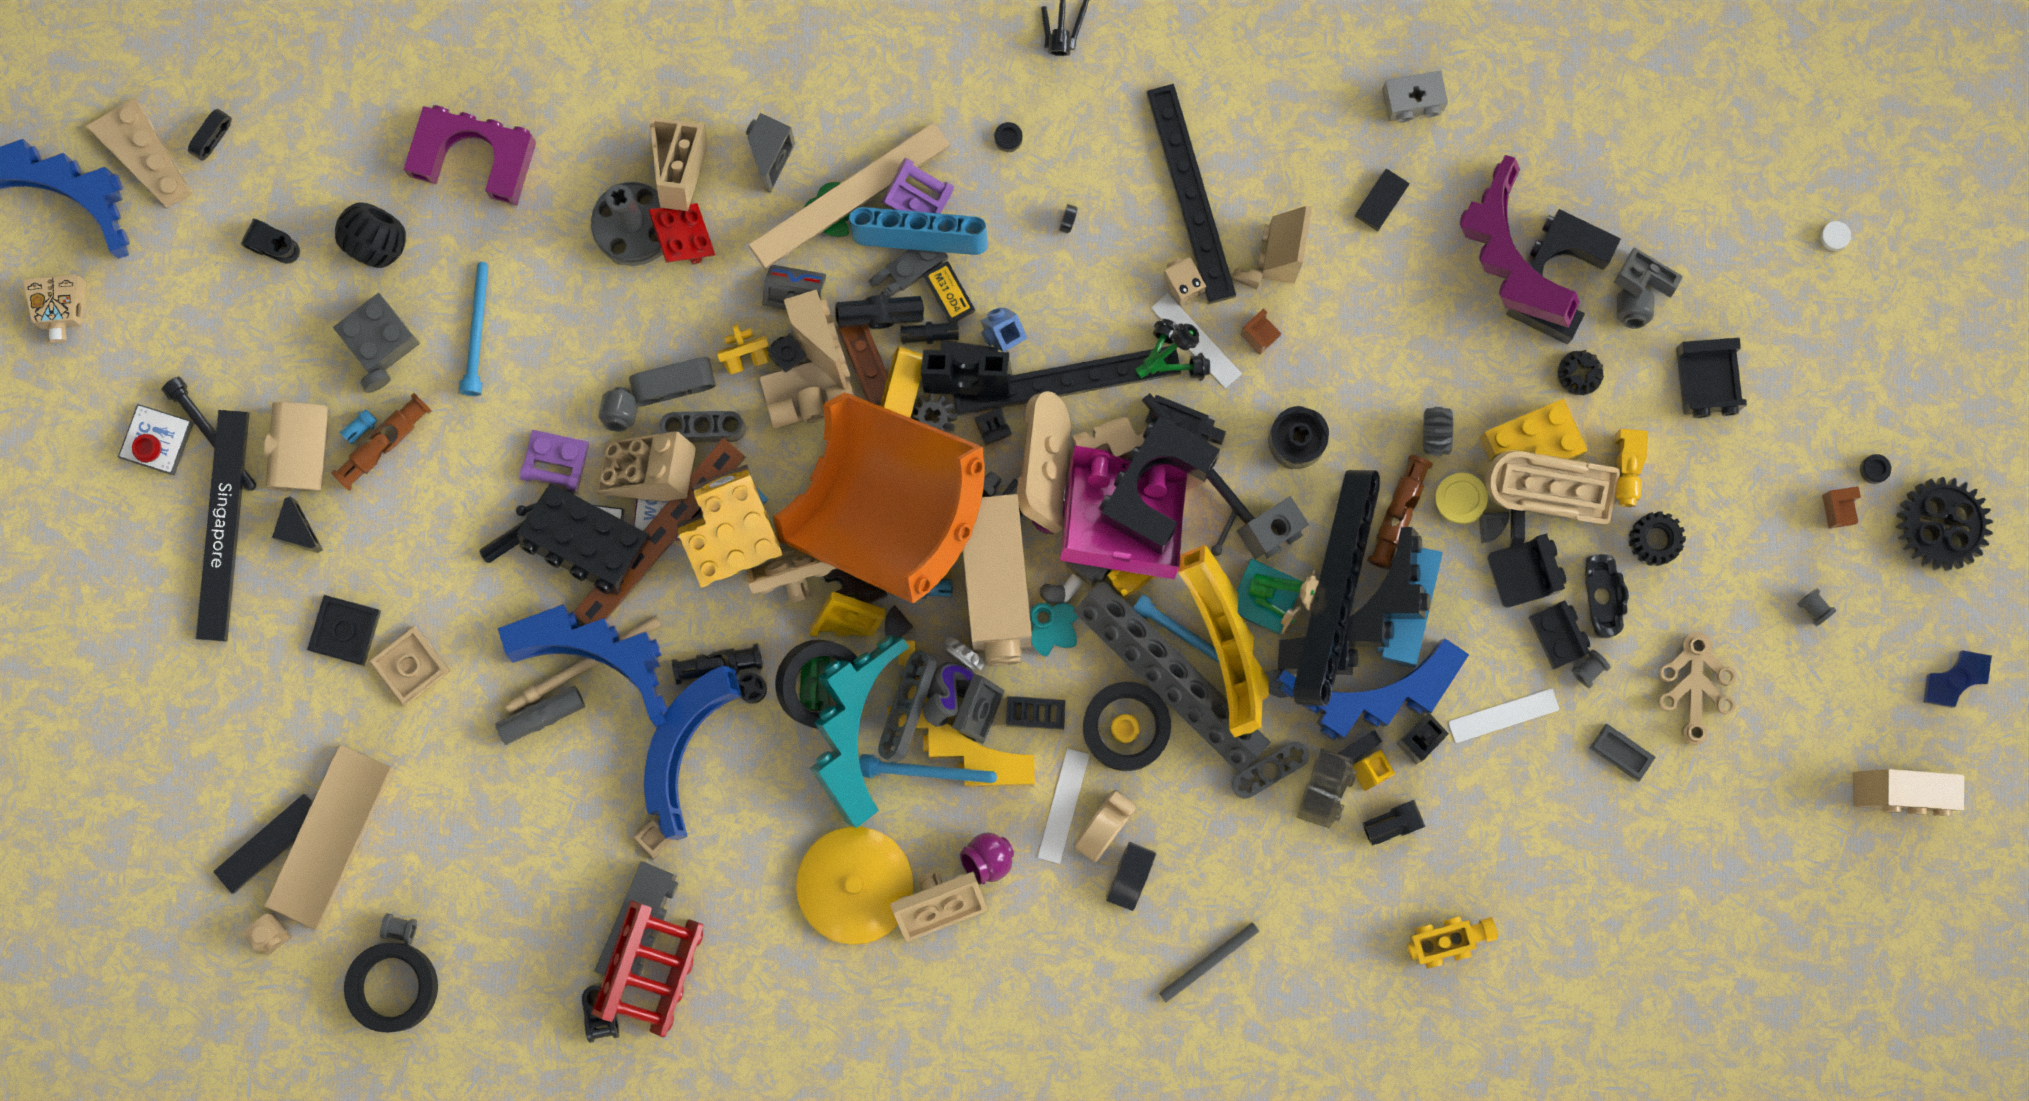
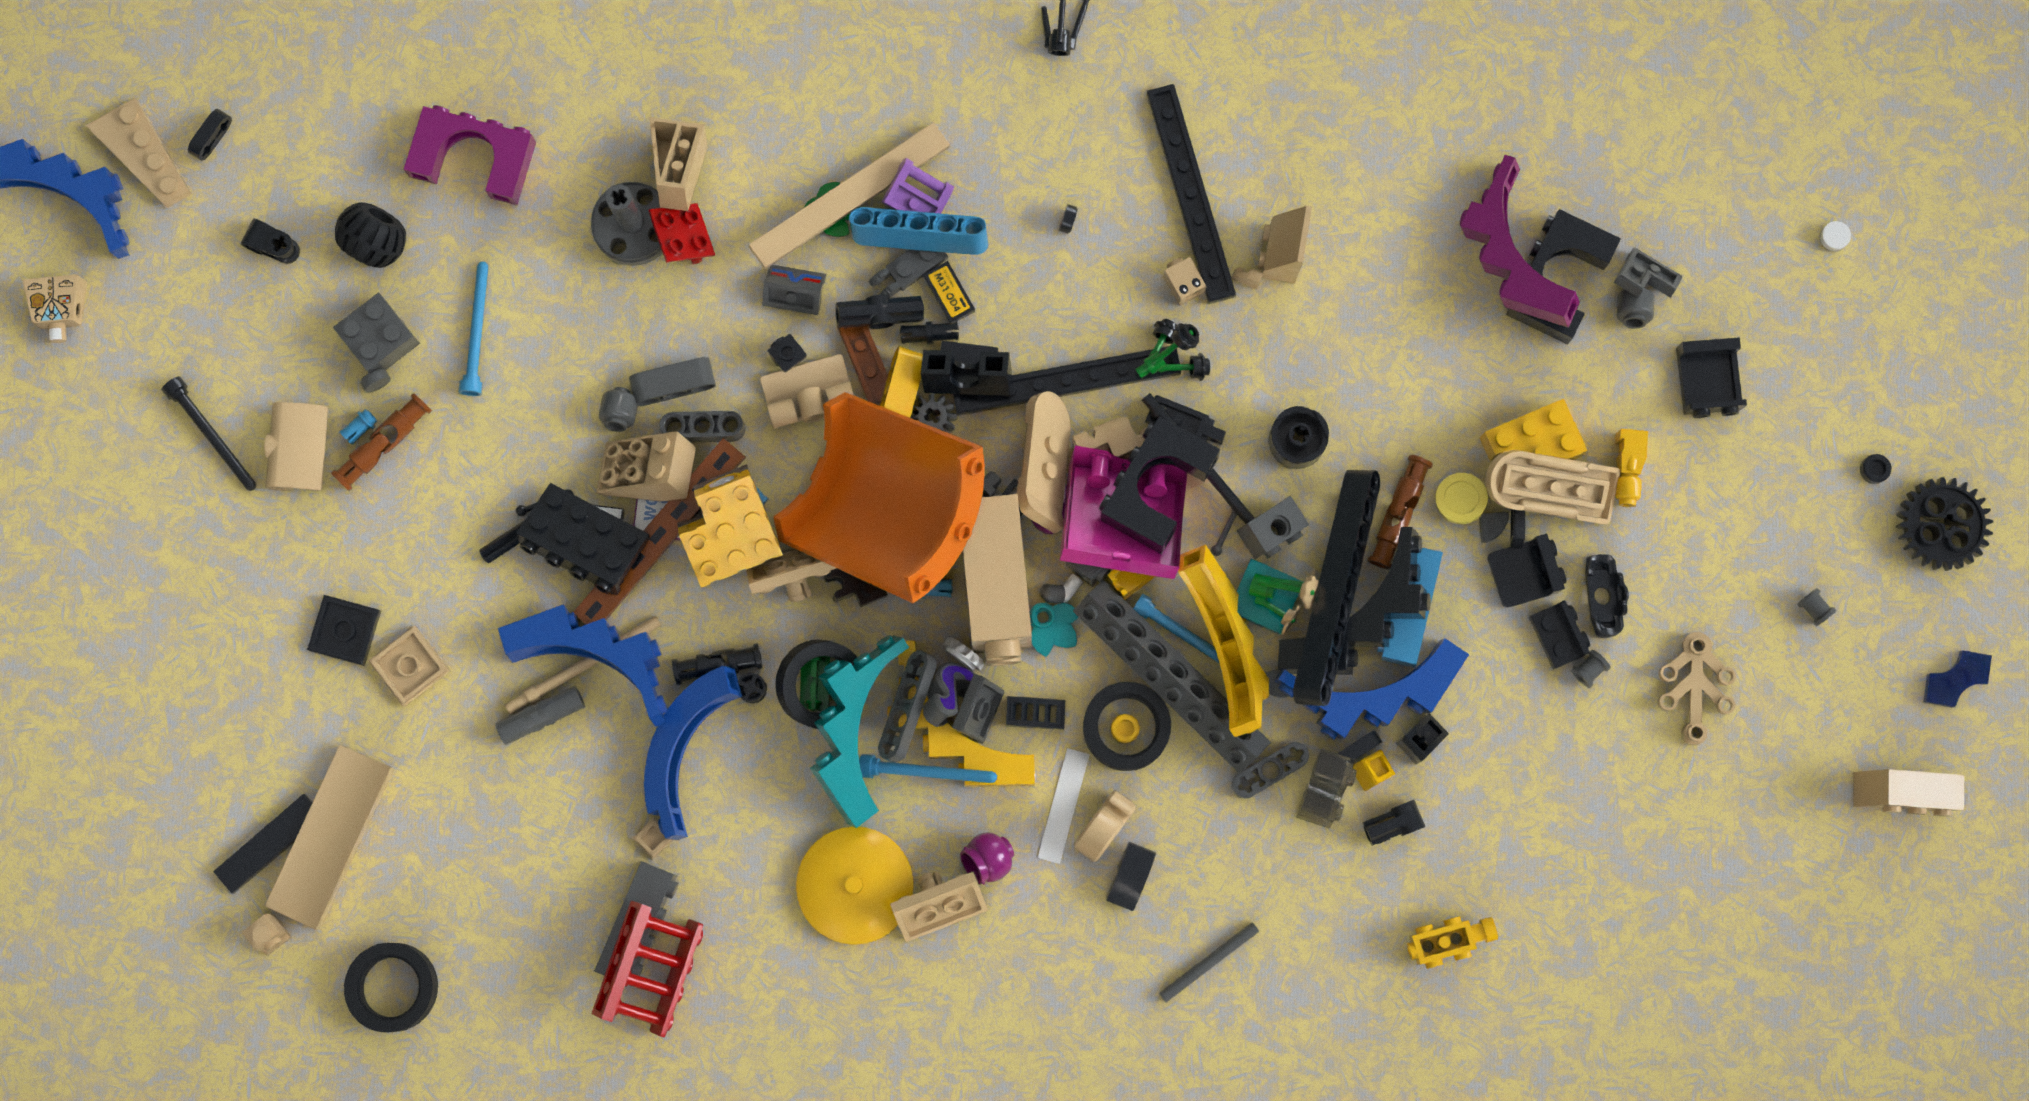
white tile [118,404,194,476] -> none
red plate [132,434,162,463] -> none
black tile [196,410,250,642] -> none
black slope [272,496,323,553] -> none
dark grey bush [380,913,417,945] -> none
medium lavender plate [520,430,589,492] -> none
black piece [582,984,619,1043] -> none
yellow hips [717,324,769,375] -> none
dark grey slope [746,113,796,193] -> none
tan slope [784,289,850,390] -> none
yellow wing [809,591,885,637] -> none
black tile [885,605,914,637] -> none
black tile [974,407,1012,446] -> none
medium blue brick [980,307,1028,352] -> none
black tile [994,122,1023,152] -> none
white sticker [1151,293,1242,389] -> none
dark orange panel [1240,309,1281,355] -> none
black tile [1355,168,1410,231] -> none
light grey brick [1382,70,1448,123] -> none
dark grey gear [1423,407,1453,456] -> none
white sticker [1449,689,1559,743] -> none
black gear [1558,350,1604,395] -> none
dark grey tile [1589,724,1656,782] -> none
black tyre [1629,511,1686,566] -> none
dark orange panel [1822,486,1861,529] -> none

